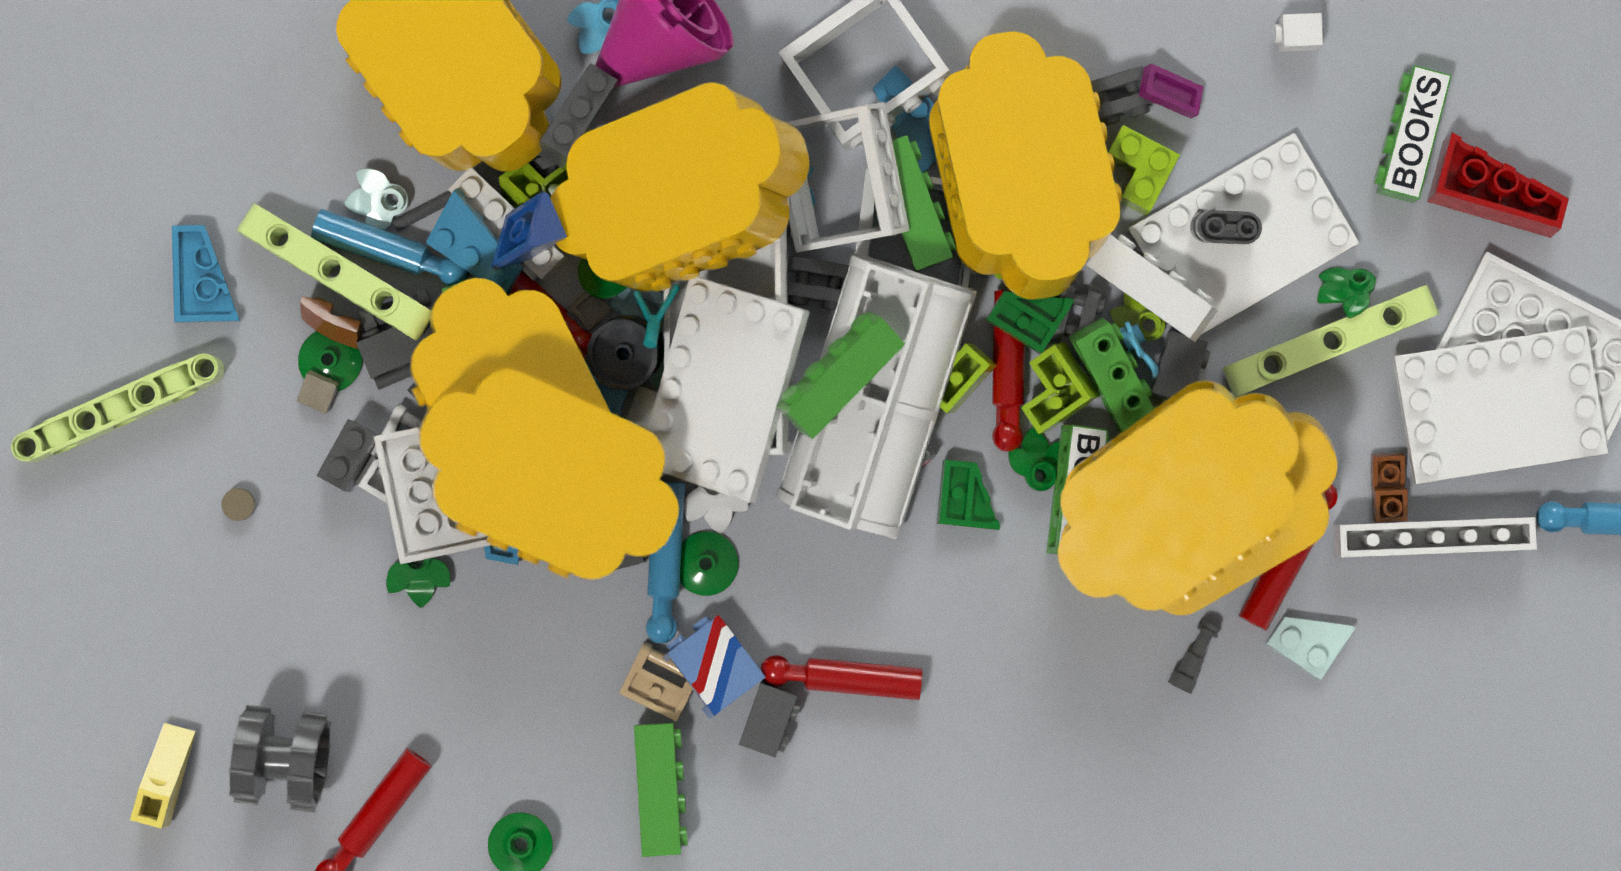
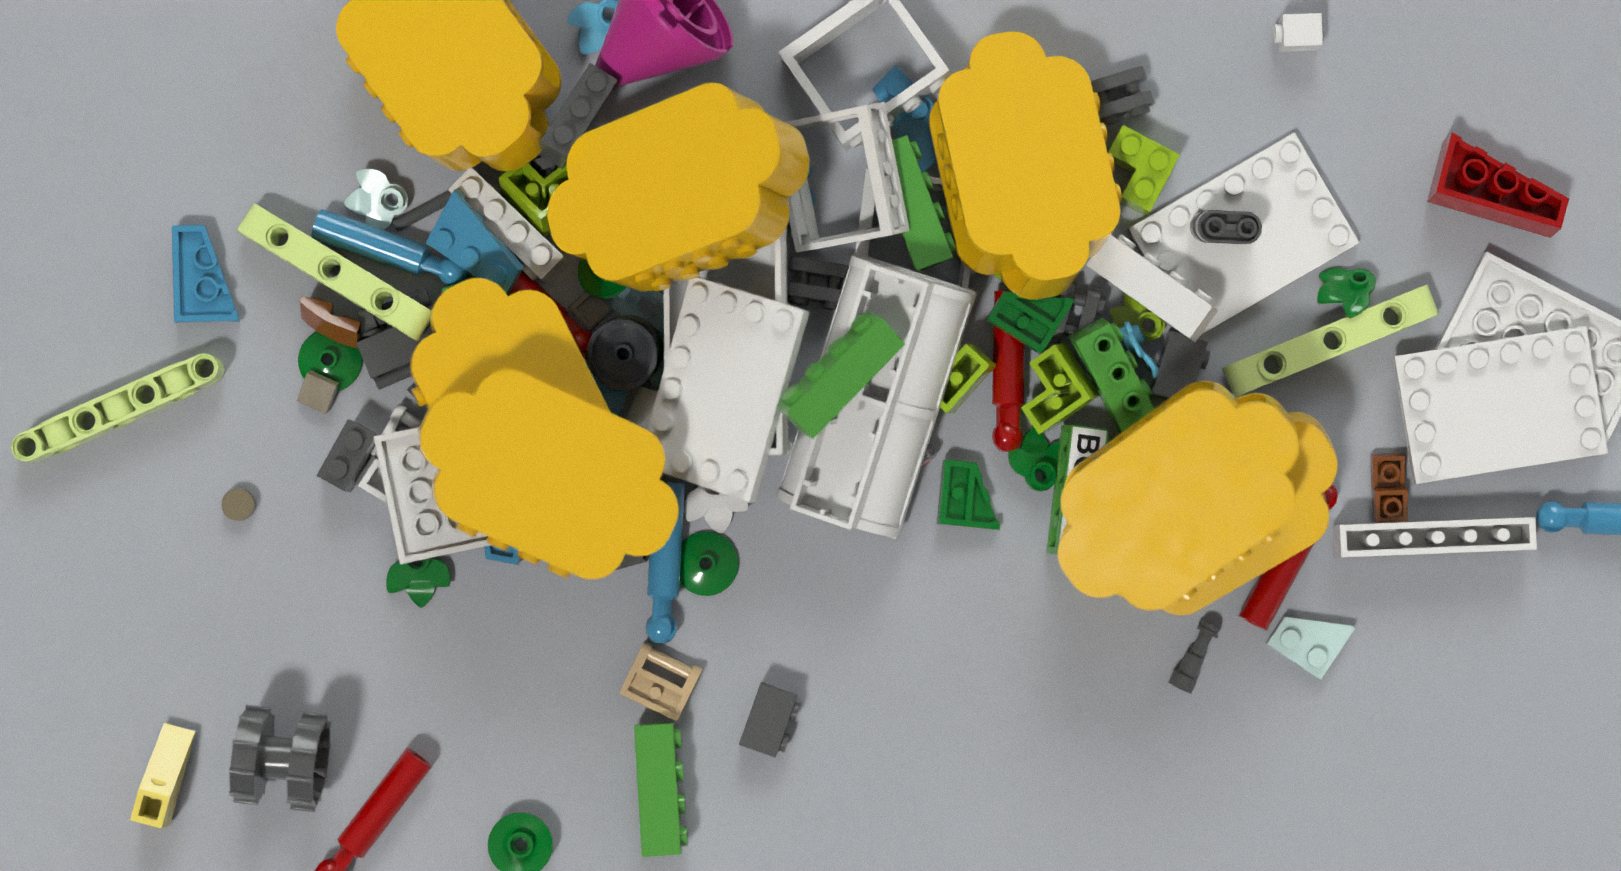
blue slope [491,191,567,270] -> none
teal plant [634,284,680,348] -> none
panel [663,615,765,719] -> none
red piece [761,655,922,700] -> none
magenta tile [1139,63,1203,119] -> none
brick [1374,65,1452,203] -> none

